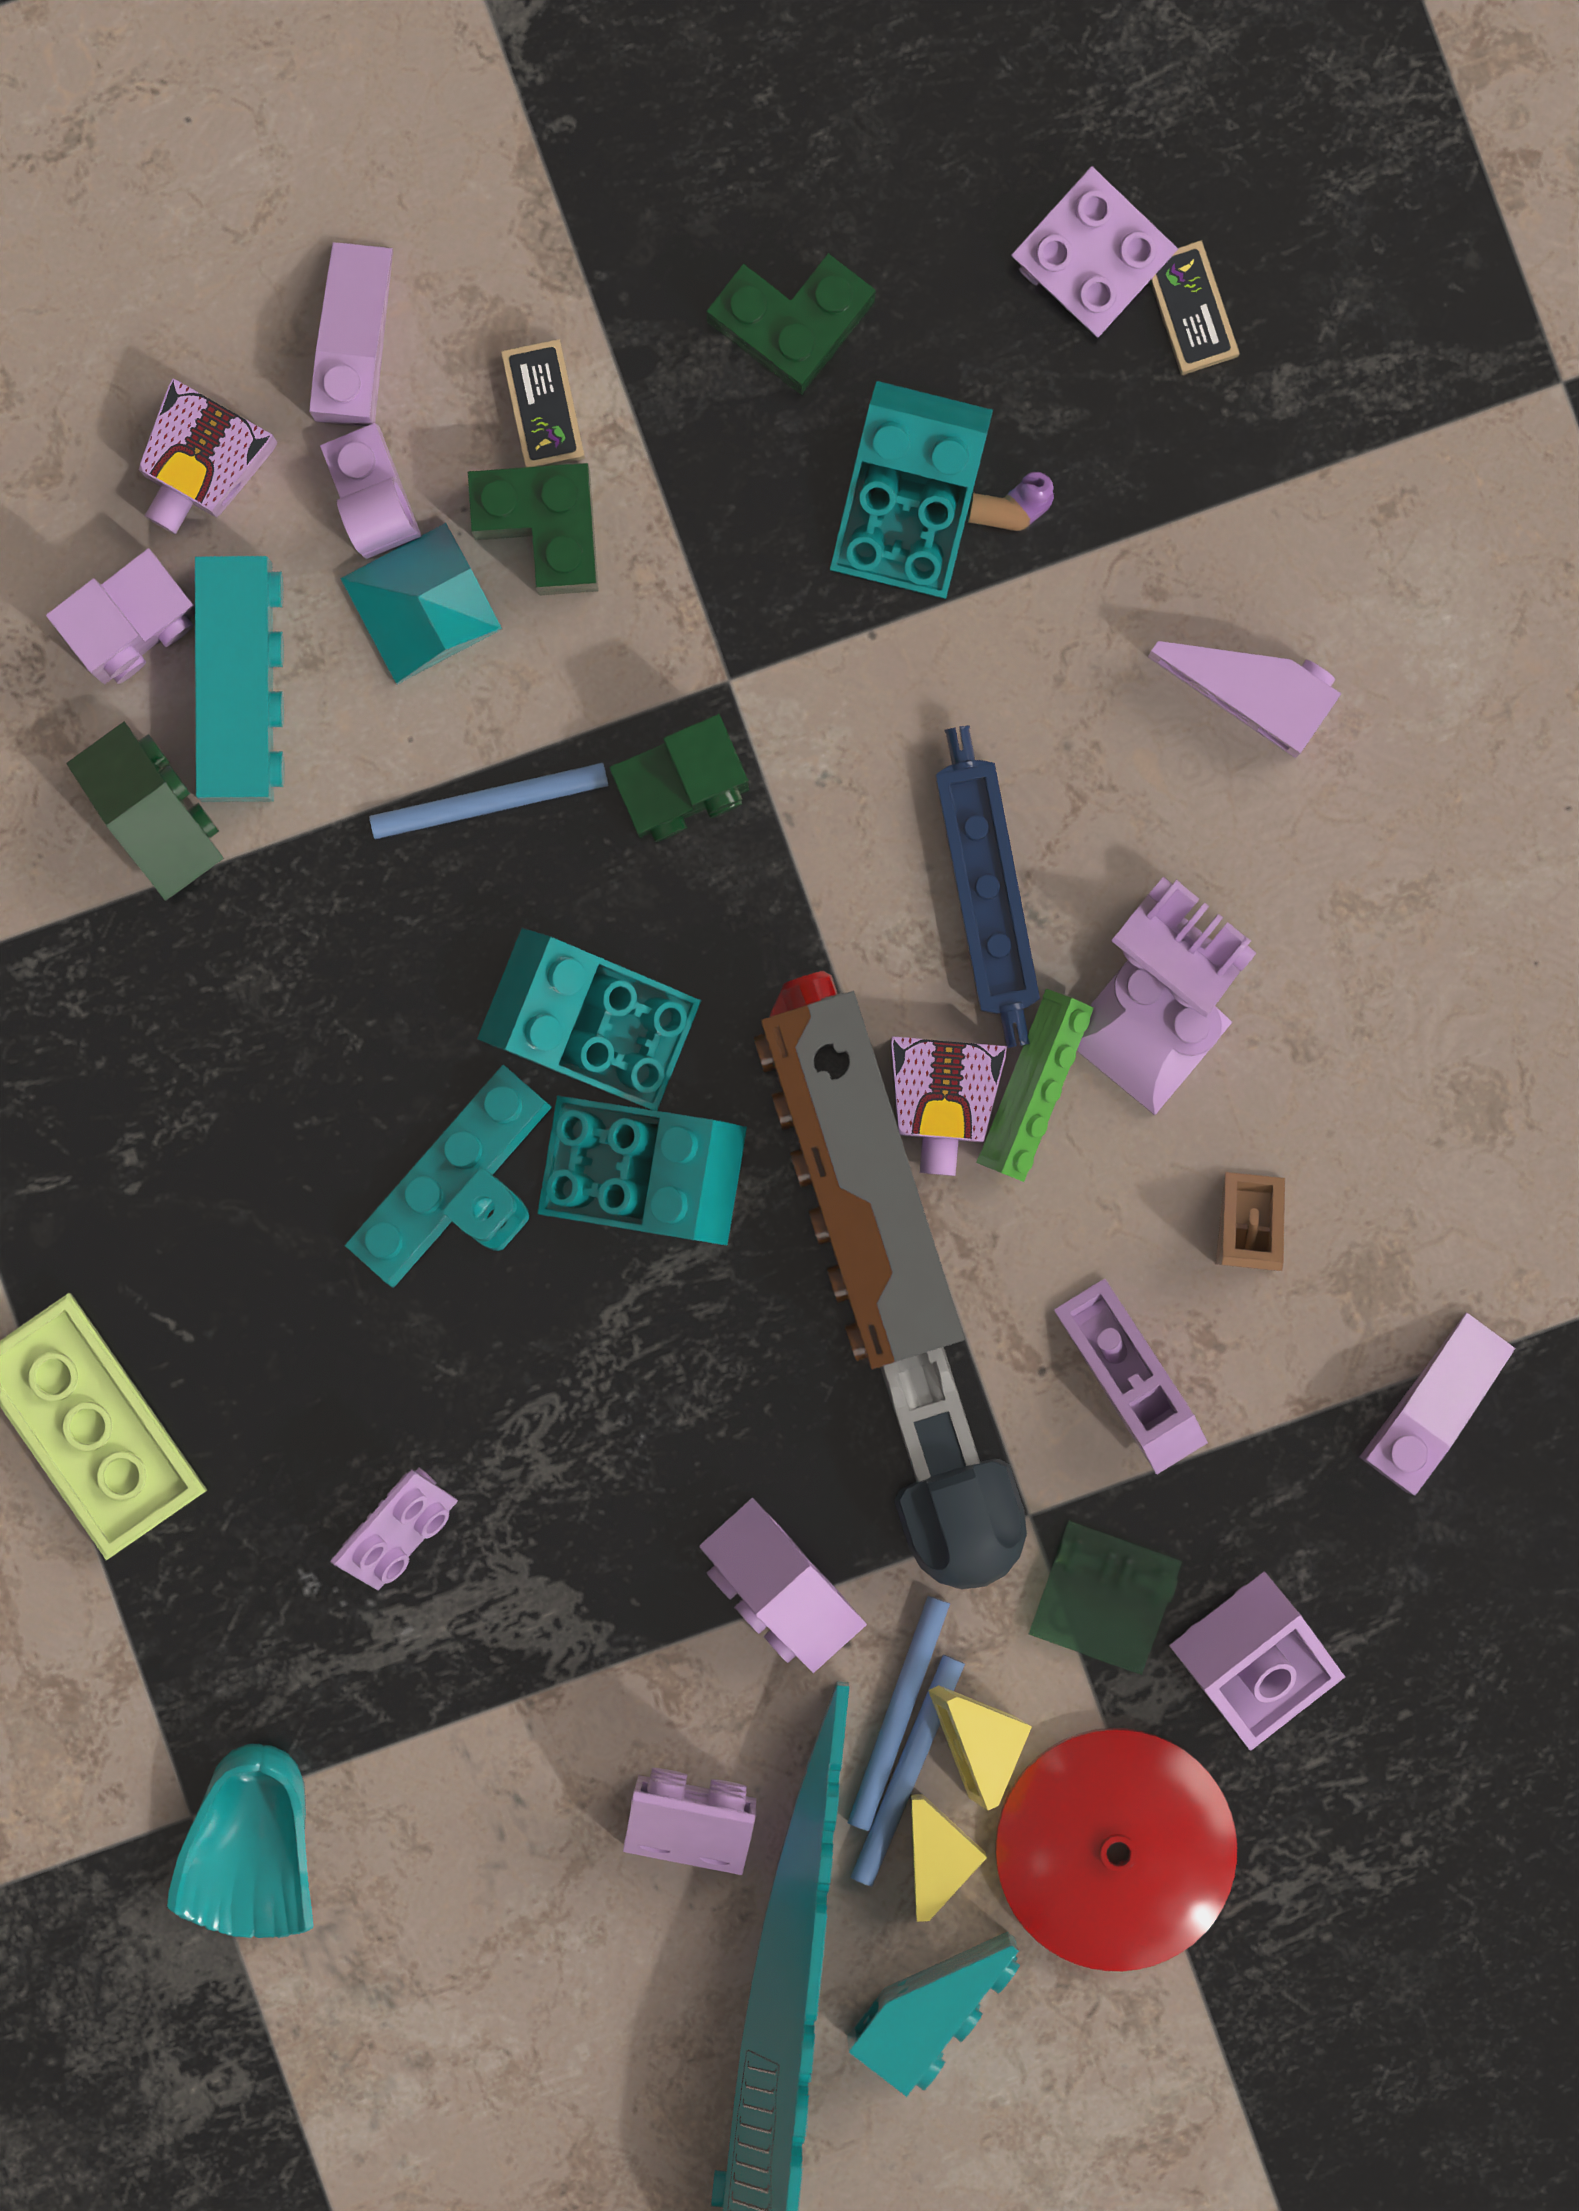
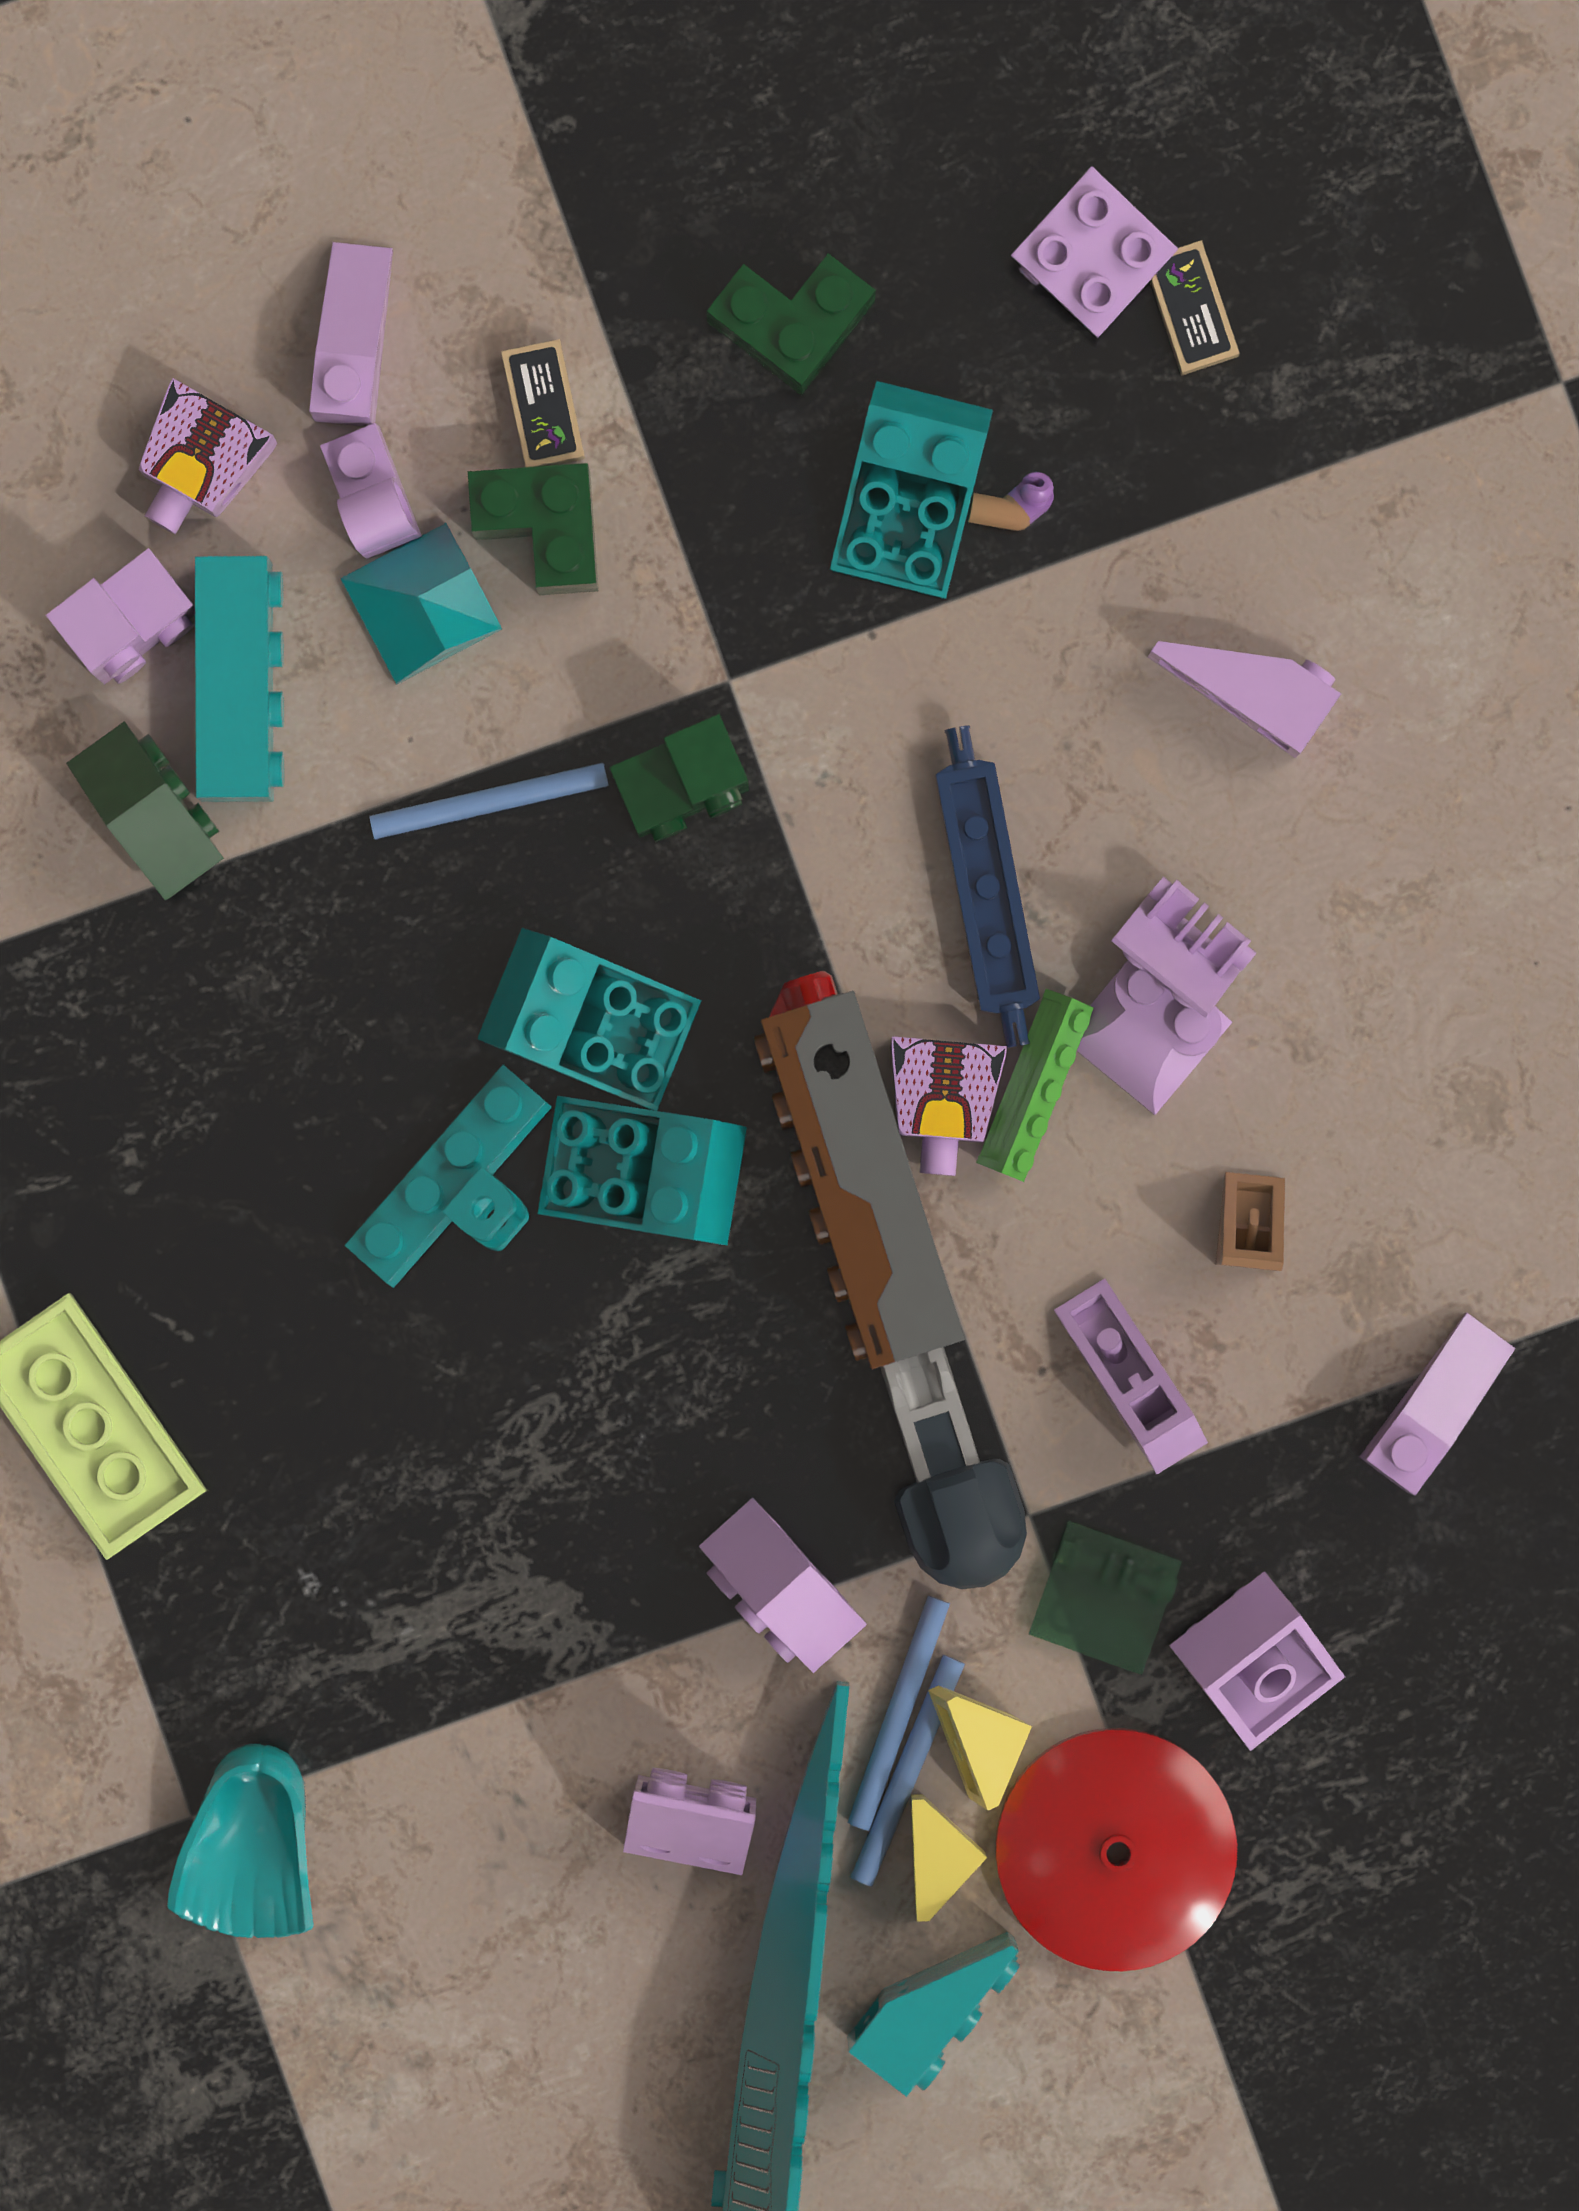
lavender hinge [331,1468,458,1591] -> none

